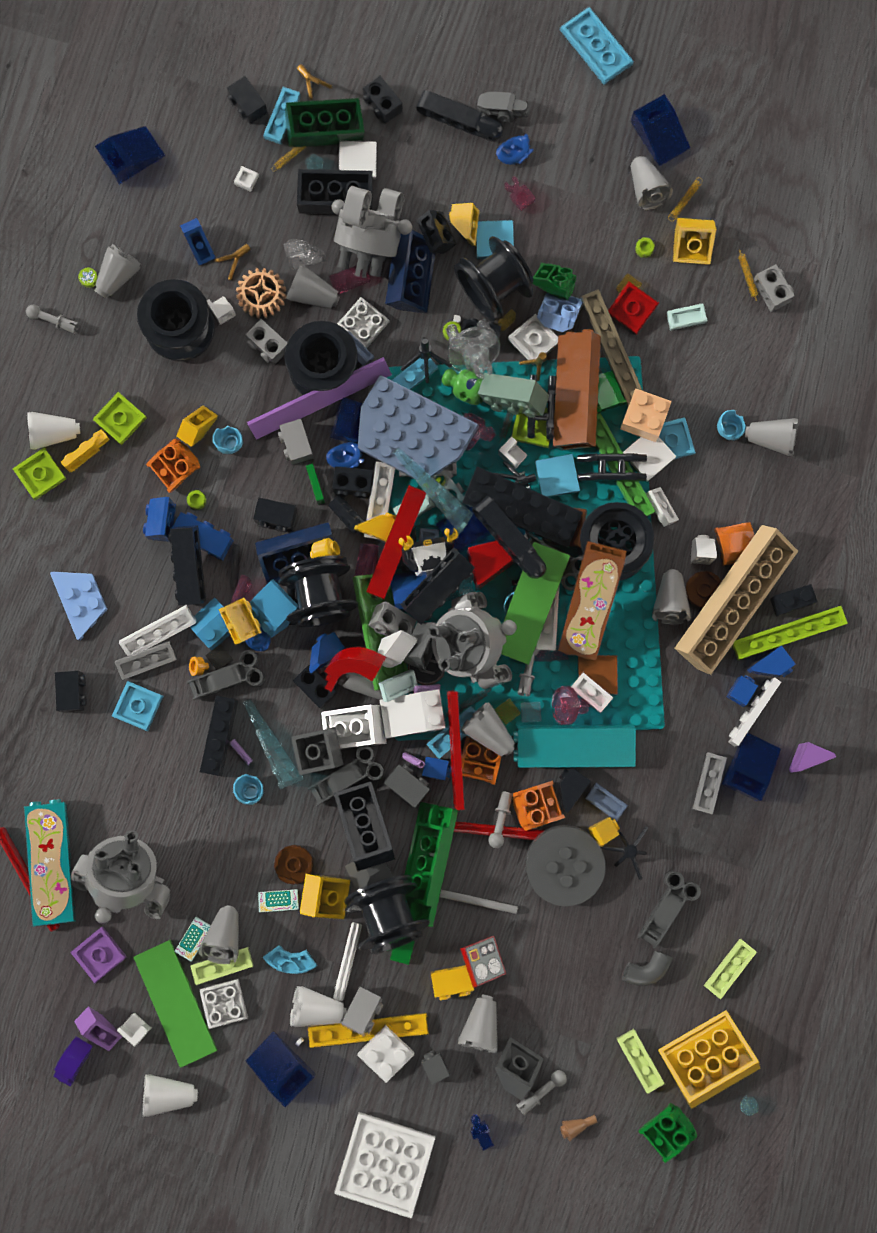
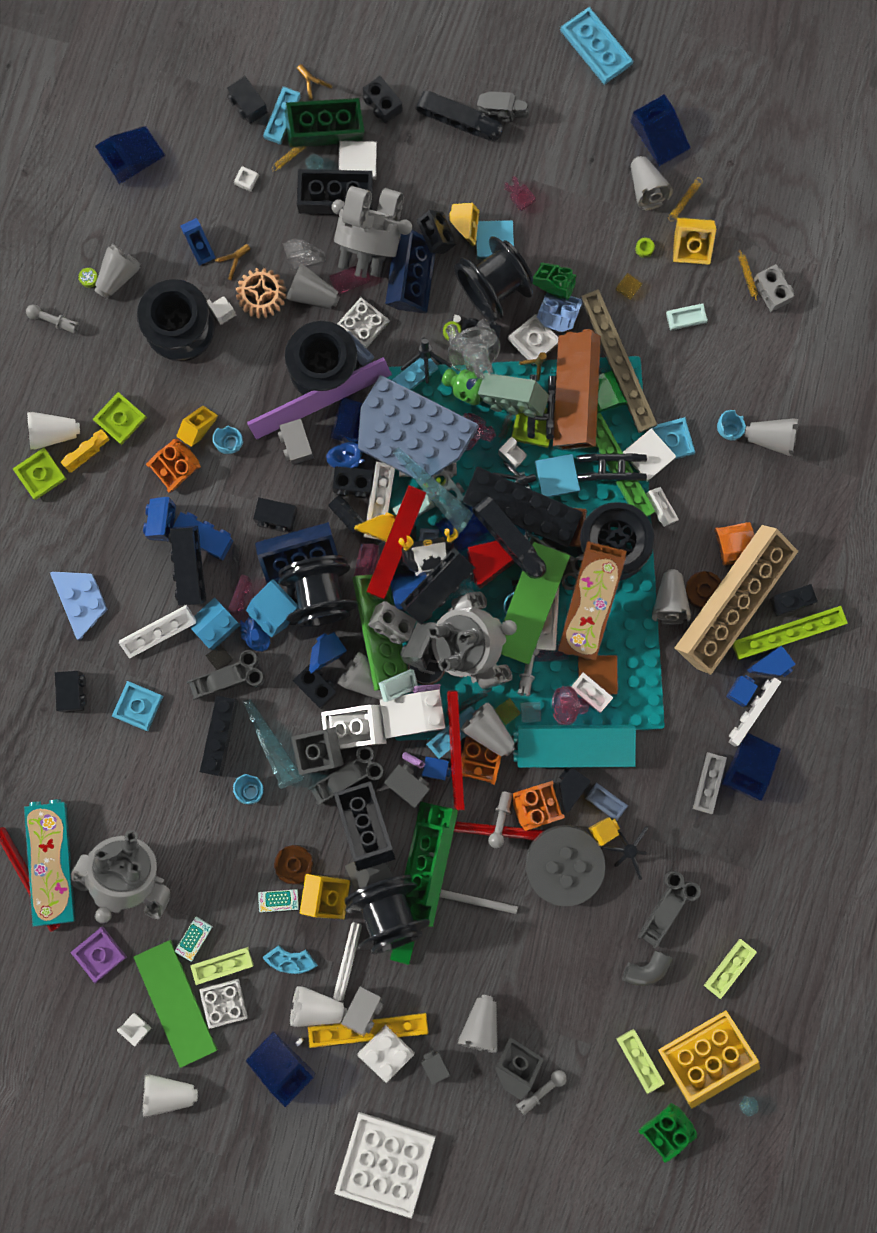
dark purple brick [53,1037,93,1087] -> none
medium lavender slope [74,1006,123,1051] -> none
light grey plate [115,641,177,680] -> none
lime tile [187,490,207,510] -> none
light orange tile [189,657,209,676] -> none
light grey cone [198,906,239,964] -> none
yellow hinge [218,597,261,644] -> none
lavender piece [230,739,253,766] -> none
light grey brick [245,319,287,365] -> none
green tile [306,464,325,505] -> none
yellow head [310,538,340,558] -> none
red arch [324,647,386,692] -> none
white slope [377,630,417,668] -> none
yellow hinge [431,965,474,1000] -> none
tile [460,936,506,987] -> none
clear blue piece [470,1115,494,1151] -> none
blue hat [496,134,533,165] -> none
clear yellow tile [498,309,516,332] -> none
medium nougat cone [560,1115,597,1141] -> none
red tile [608,282,659,334] -> none
light nougat brick [620,389,672,442] -> none
white slope [691,535,717,565] -> none
medium lavender slope [789,742,836,773] -> none

